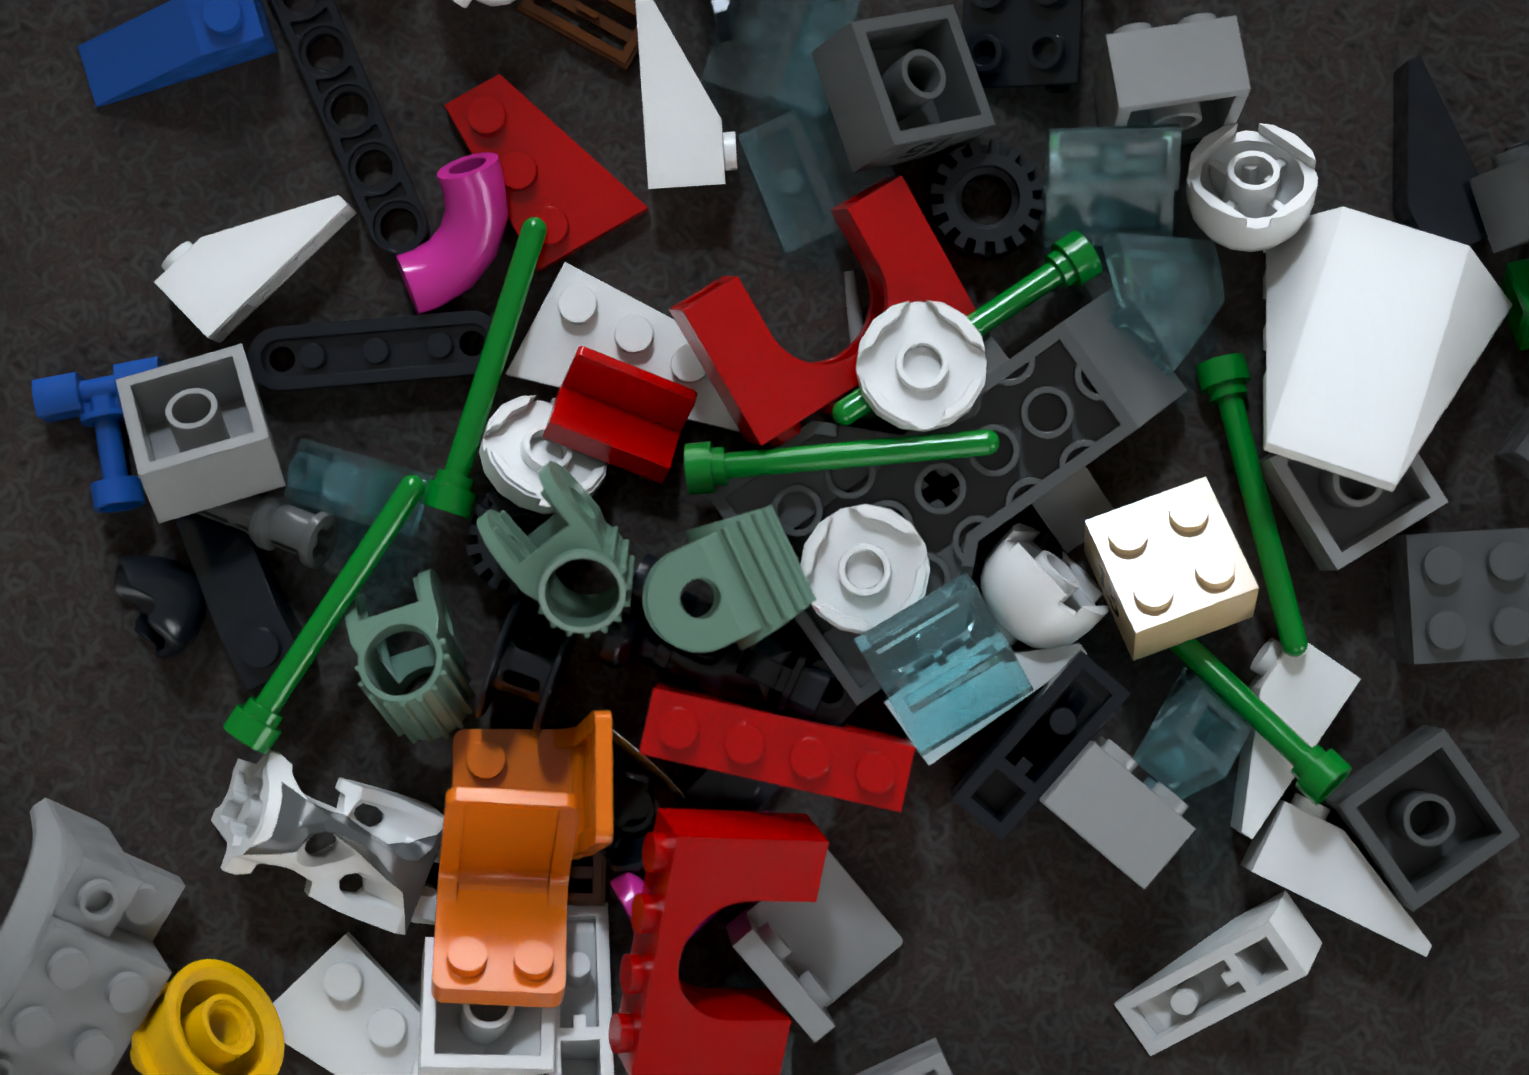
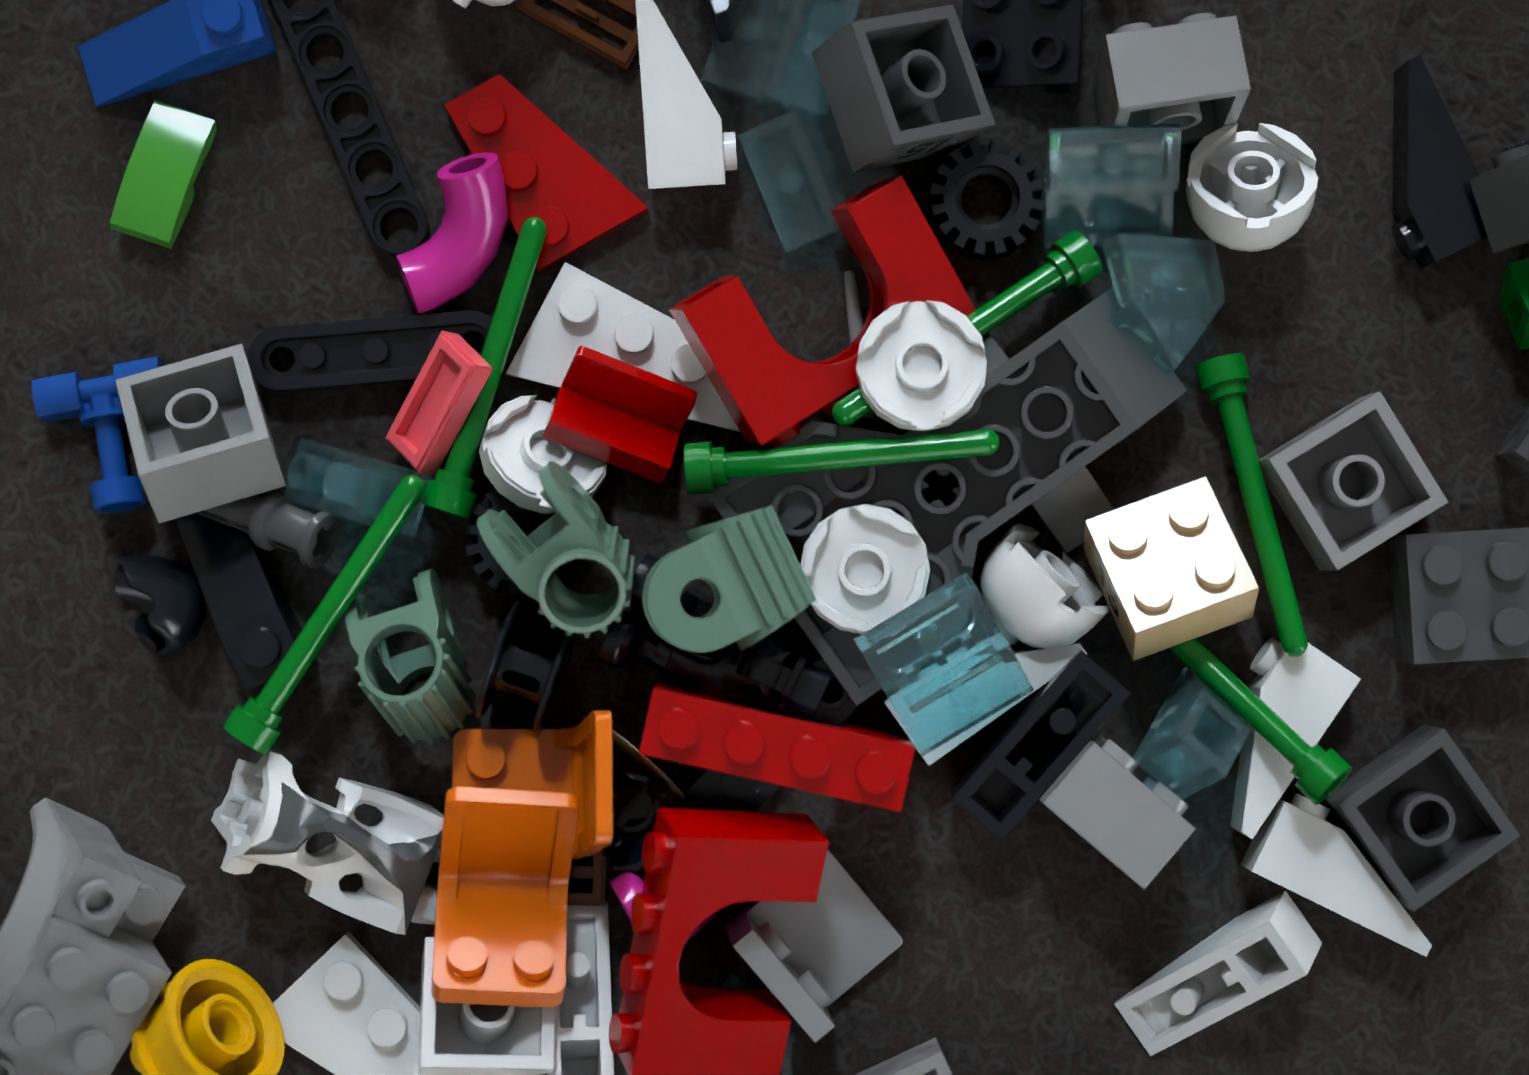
white slope [154,195,357,343] -> none
white wedge [1263,207,1513,492] -> none
none -> bright green slope [110,100,217,249]
none -> coral tile [385,331,493,476]

